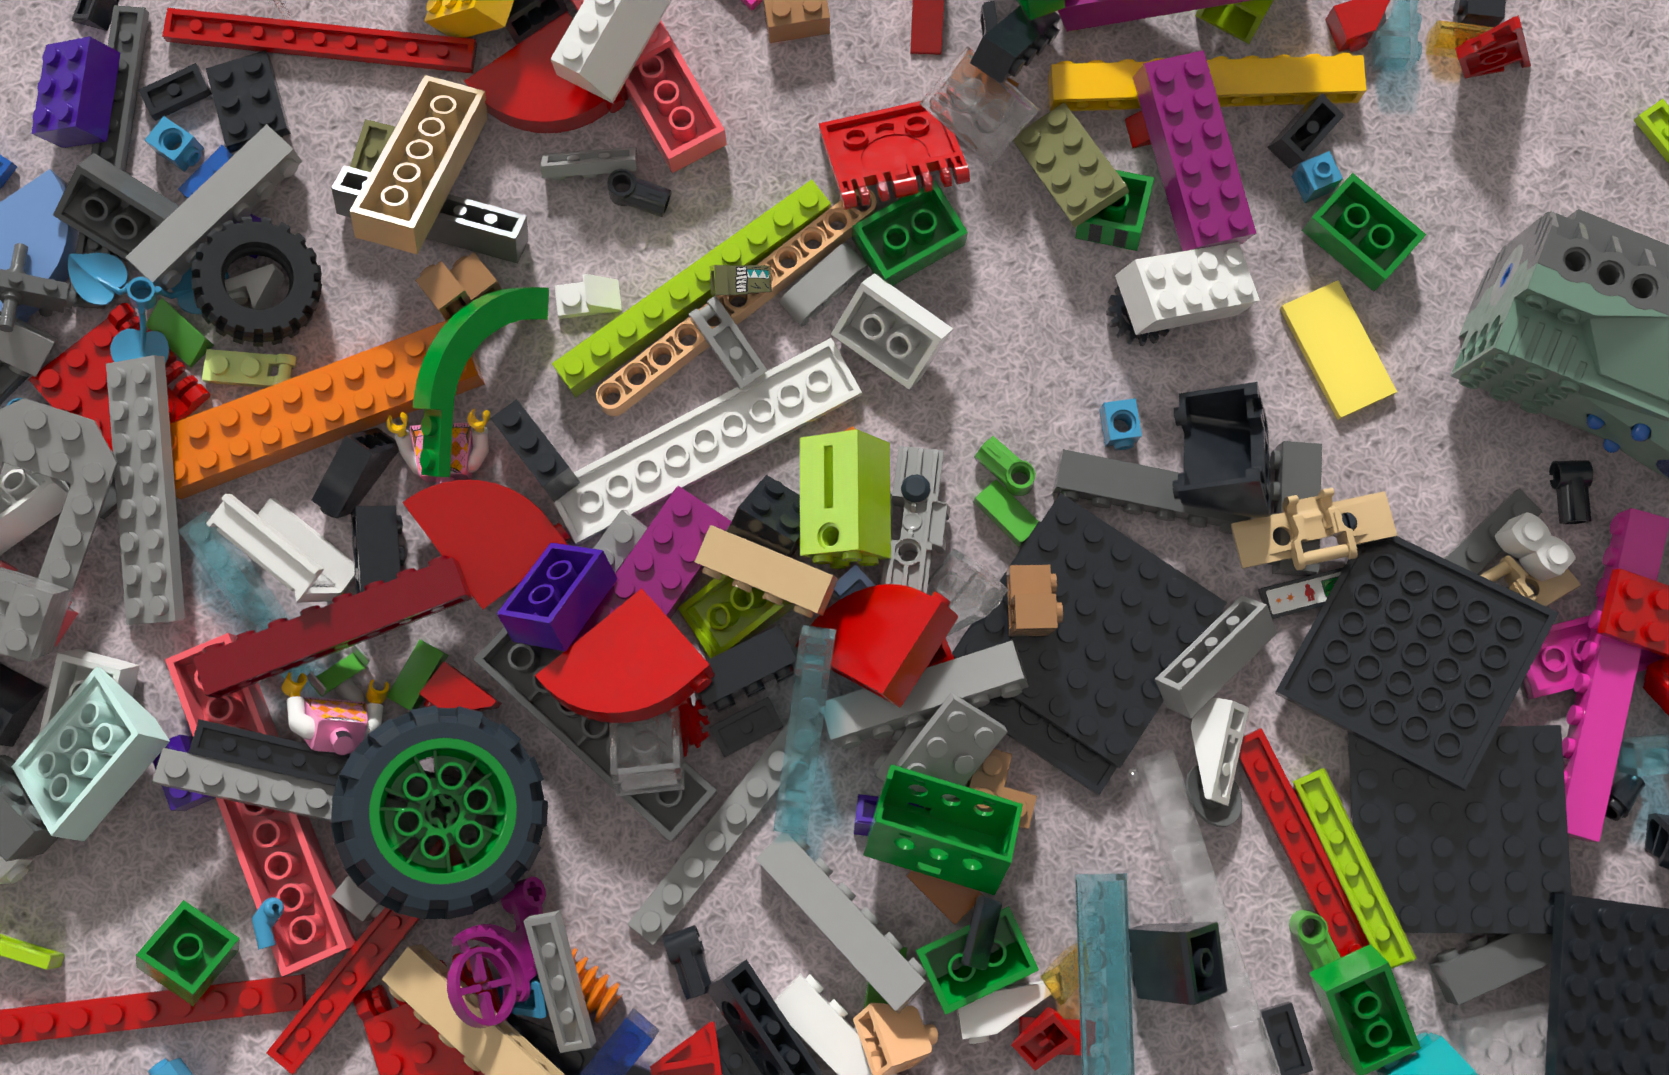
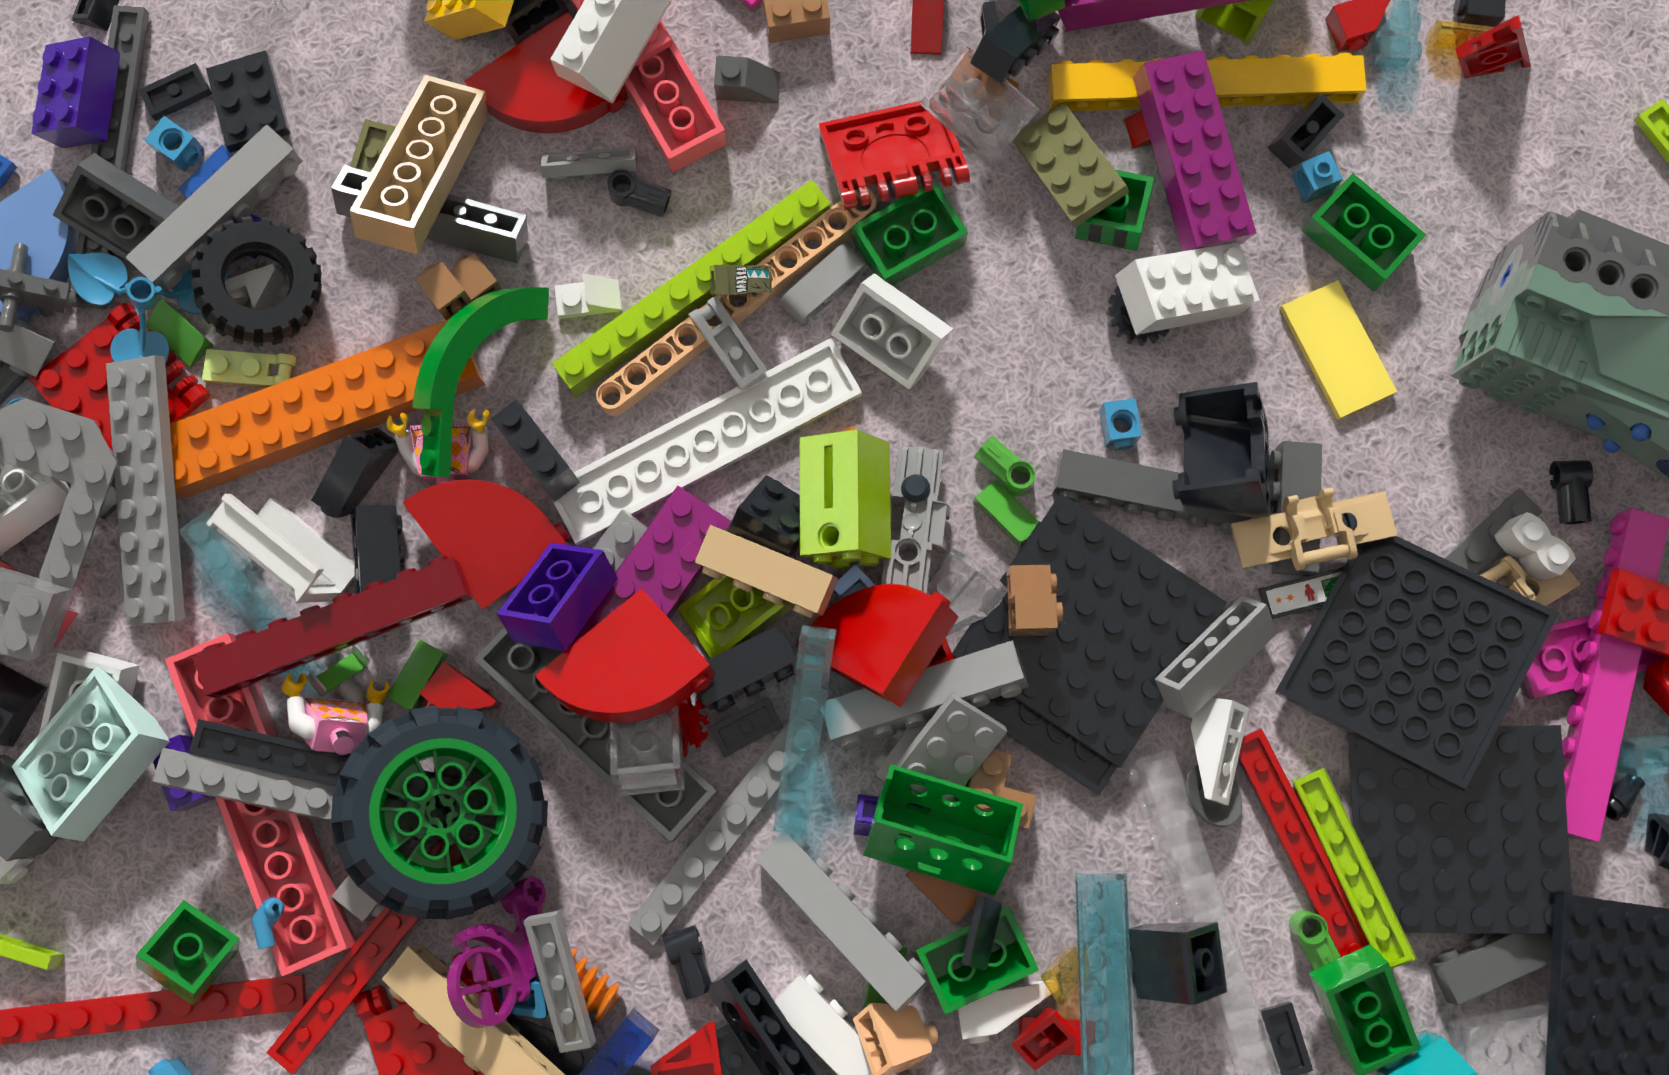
red plate [162,8,477,73] -> none
none -> dark grey slope [714,56,780,103]

